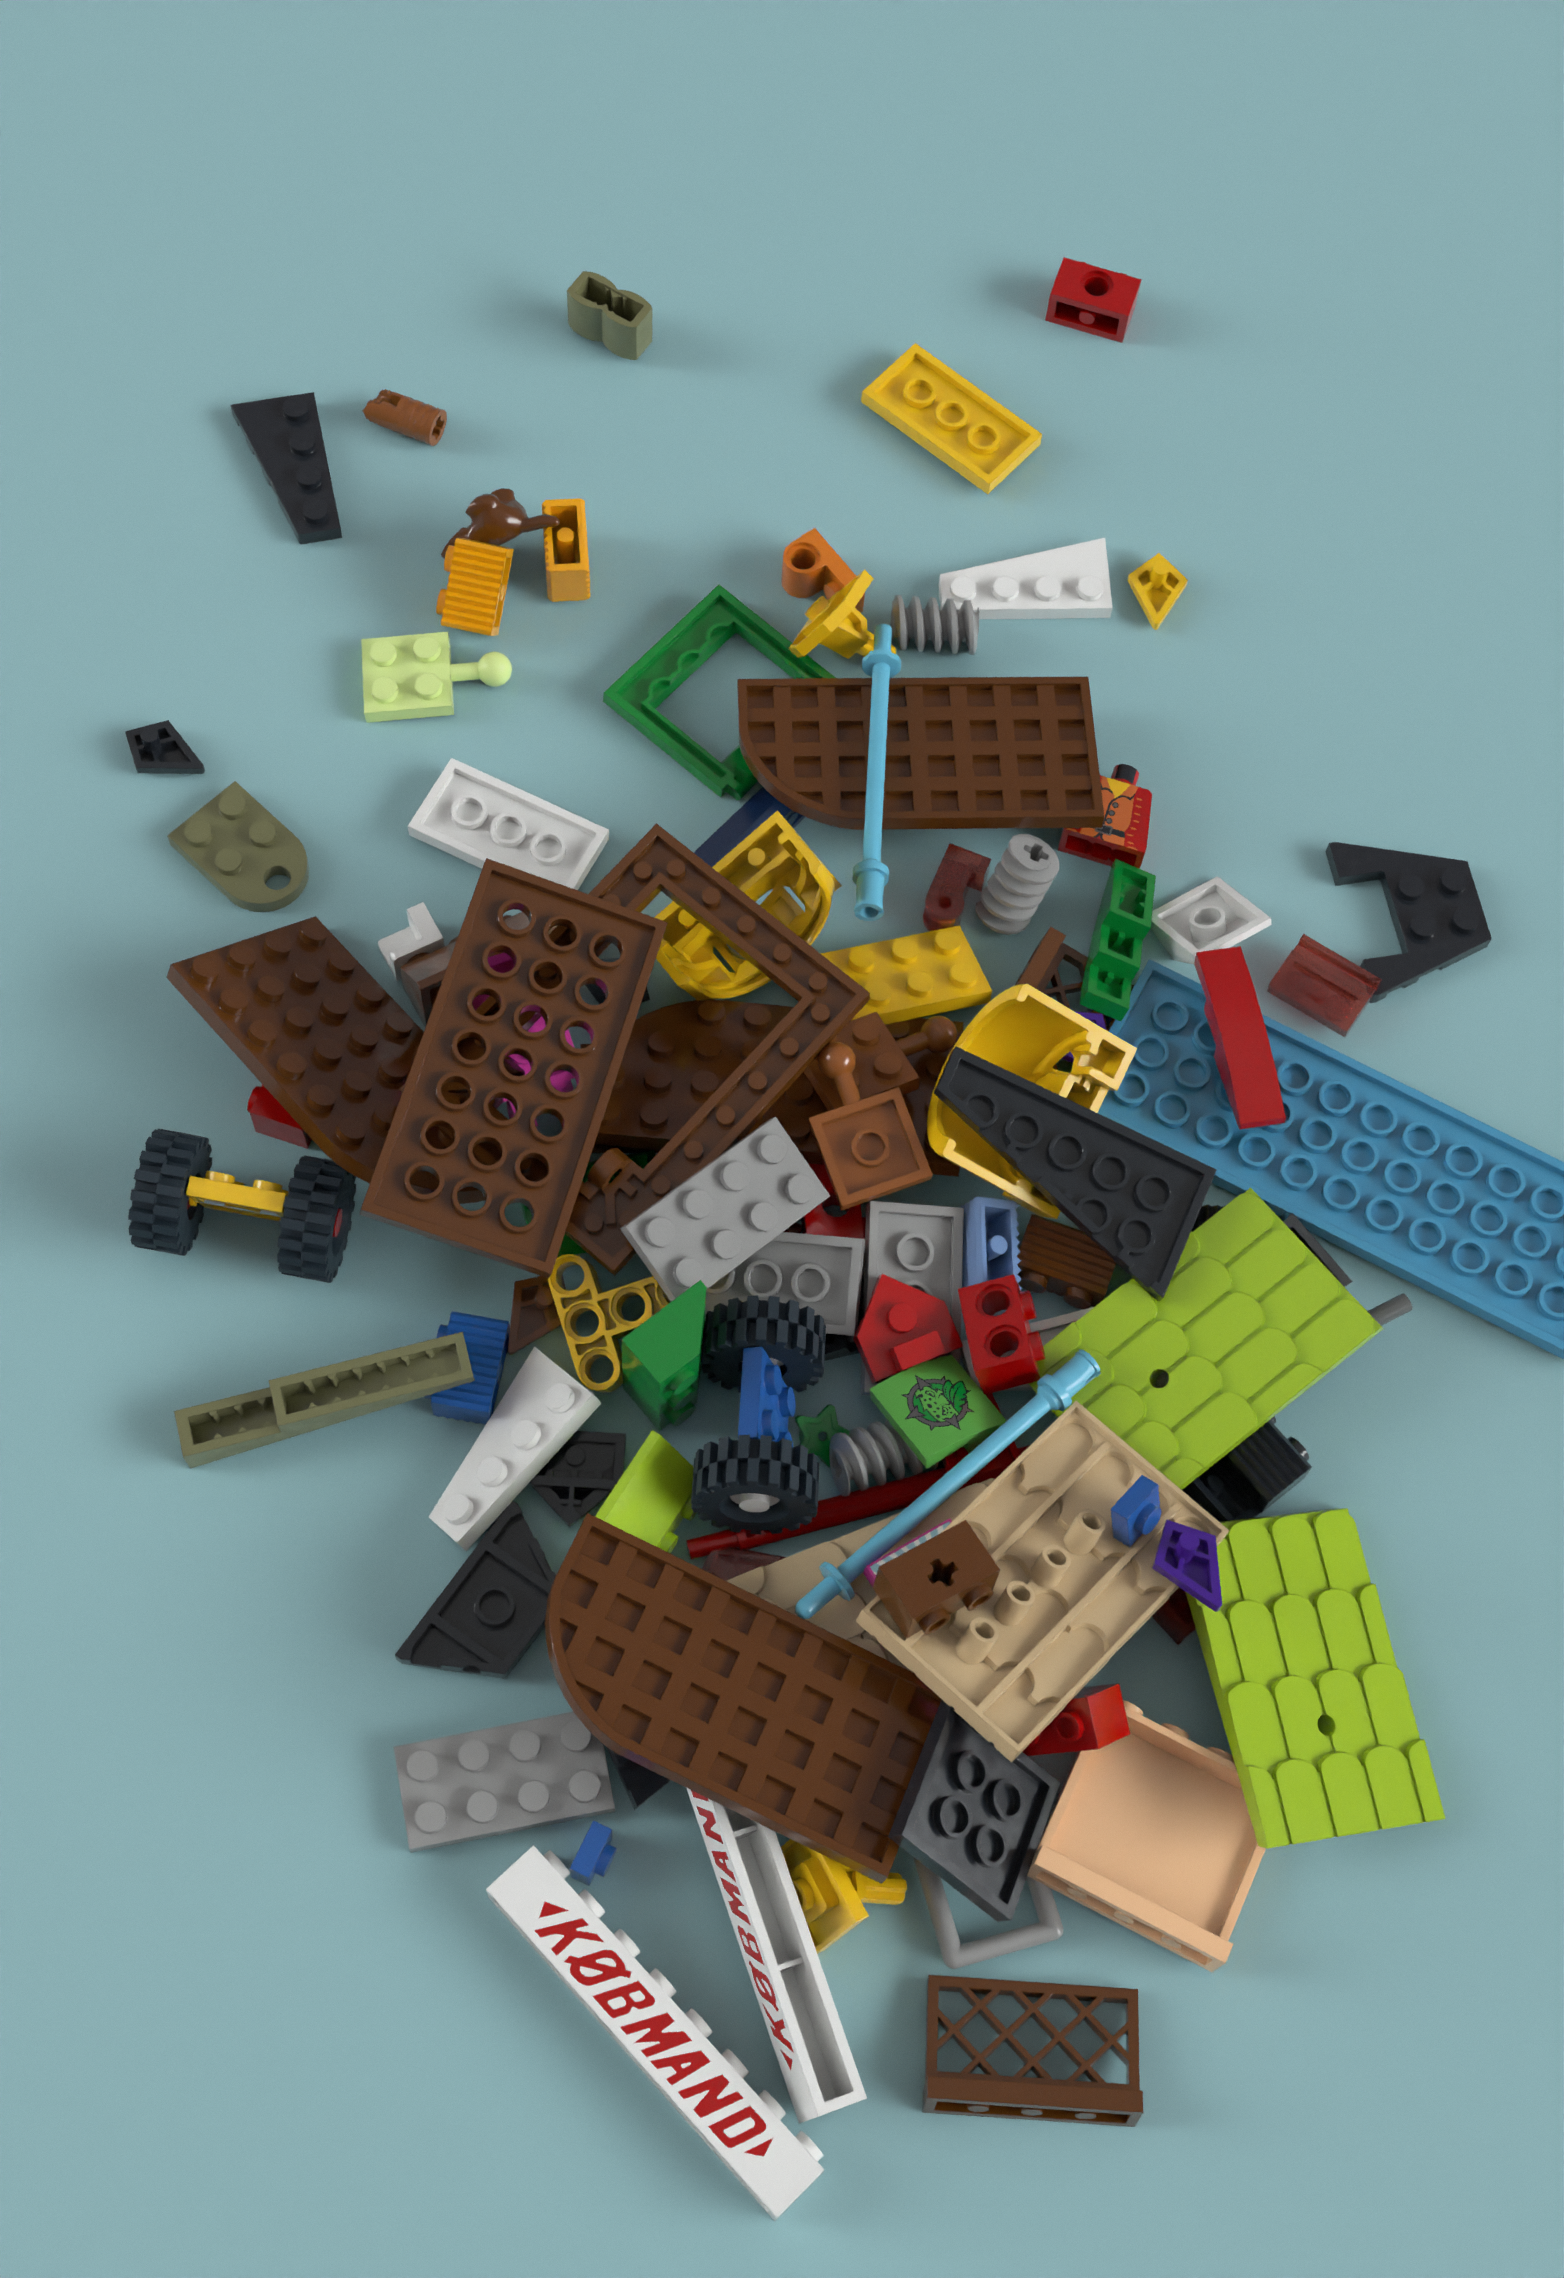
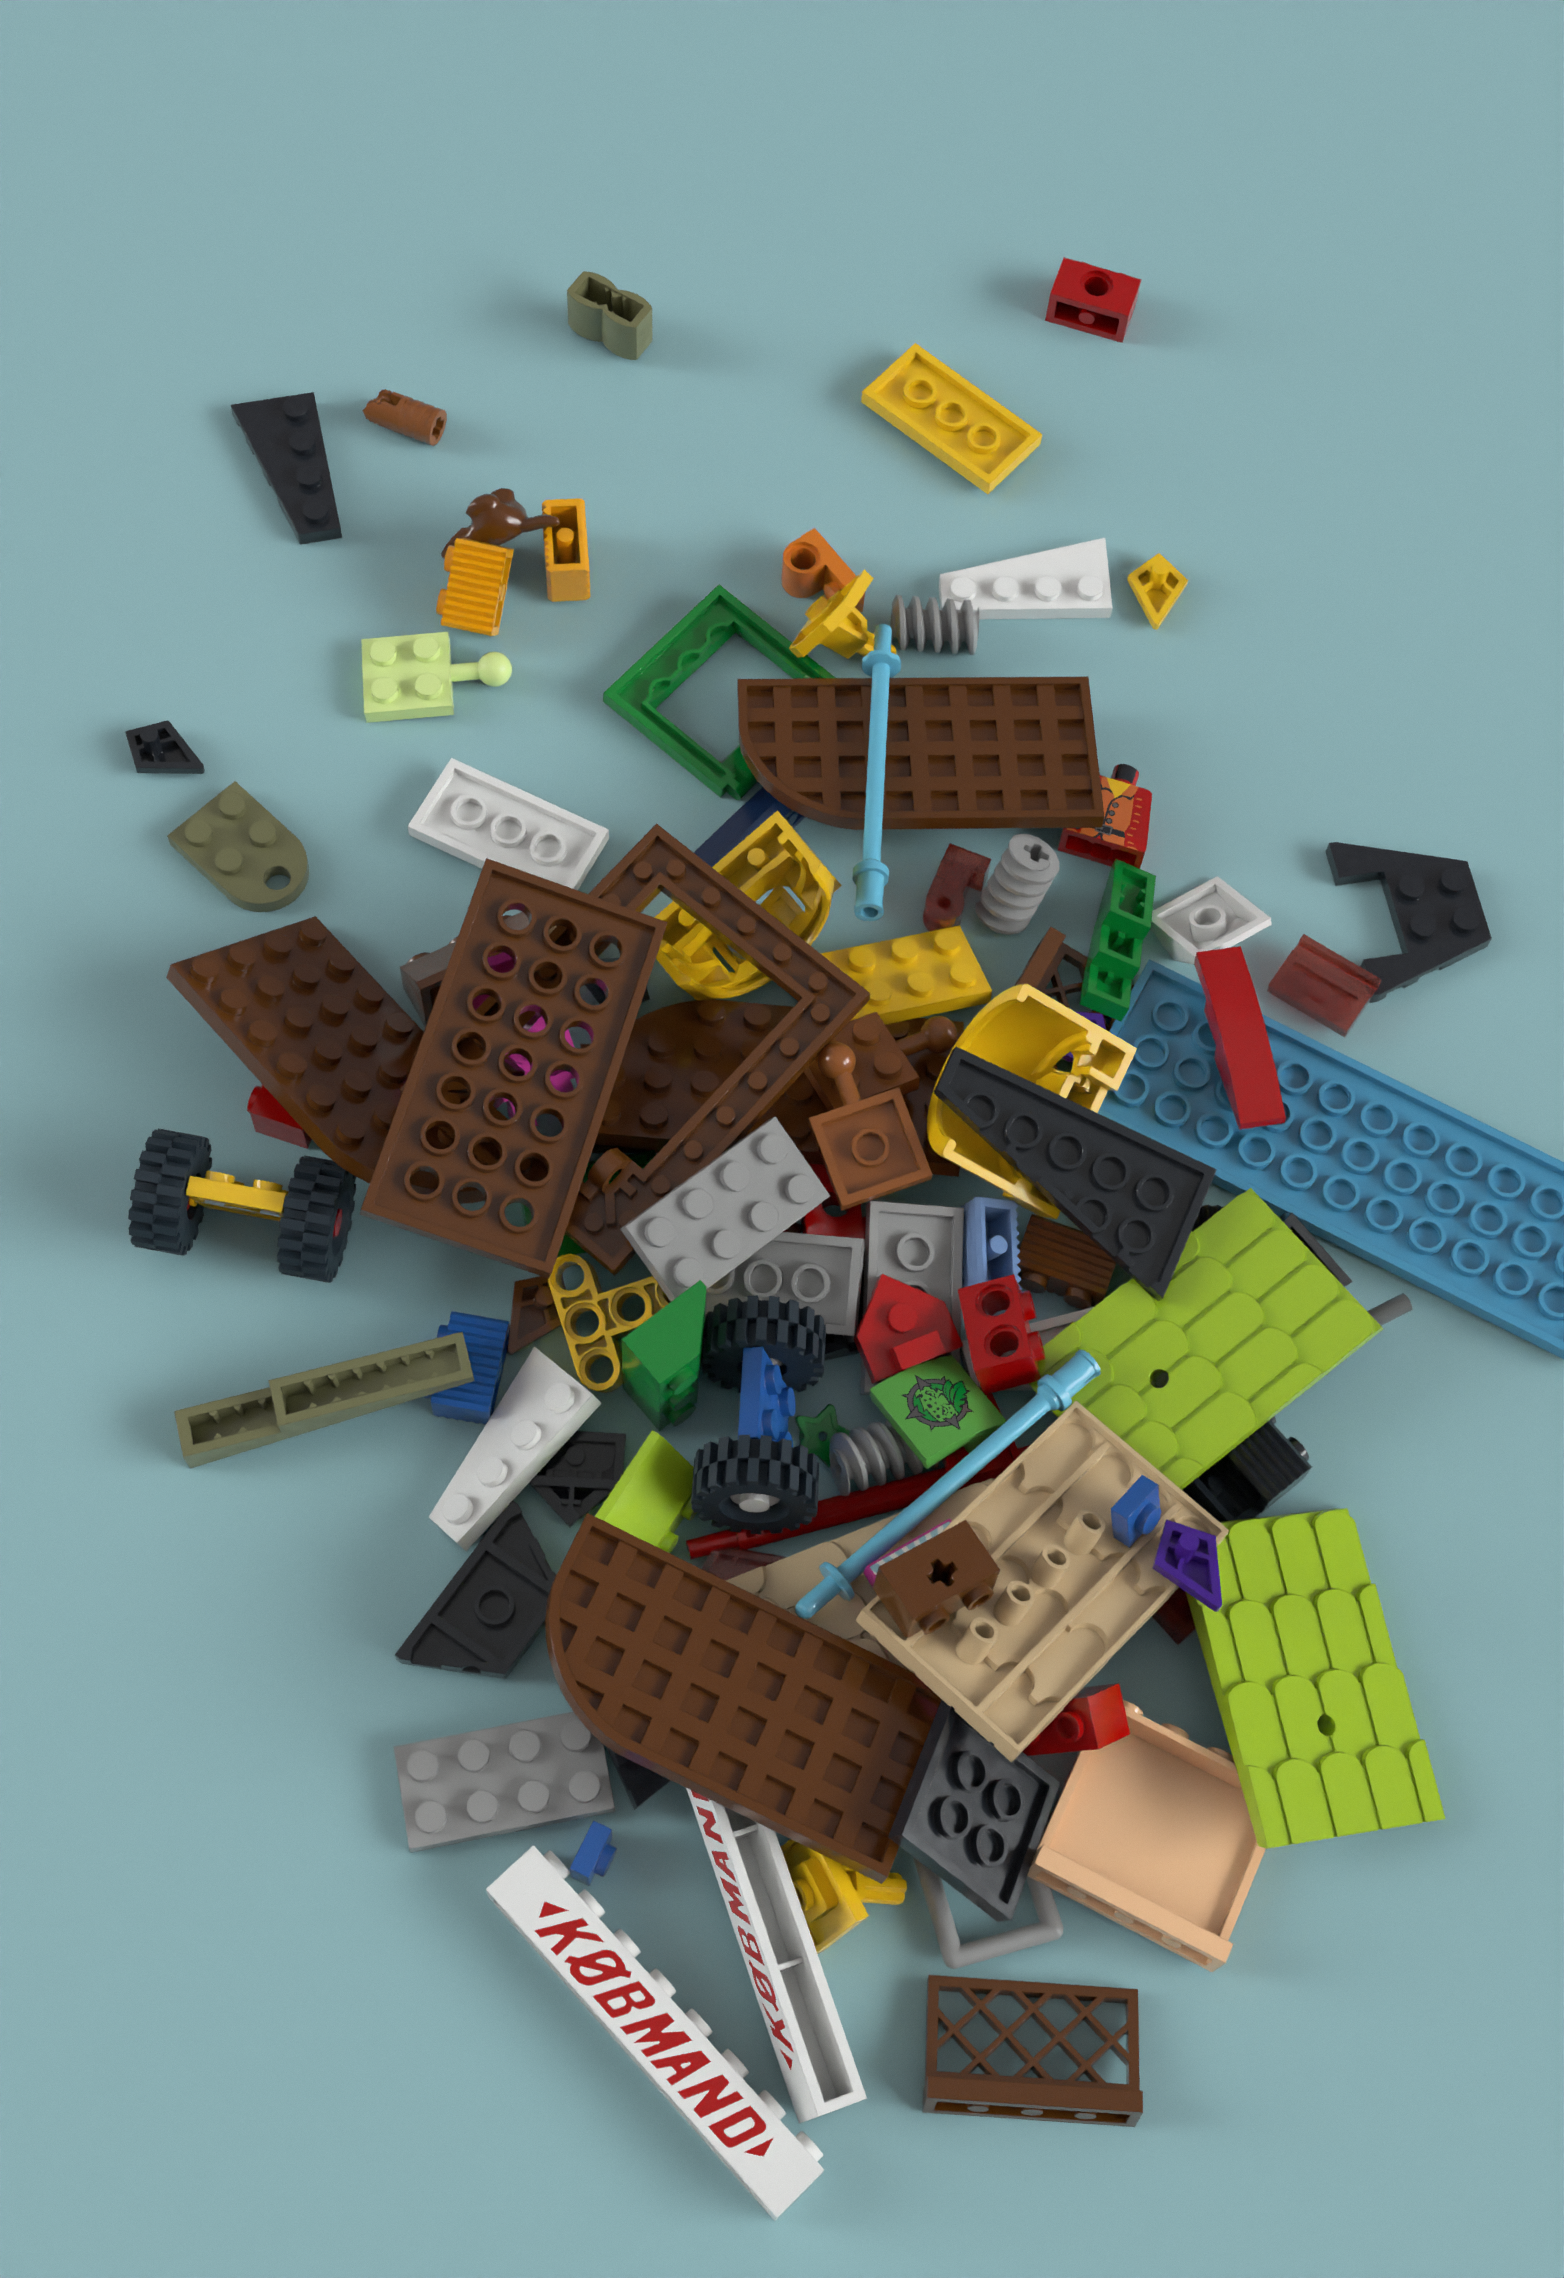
white panel [378,902,445,981] -> none

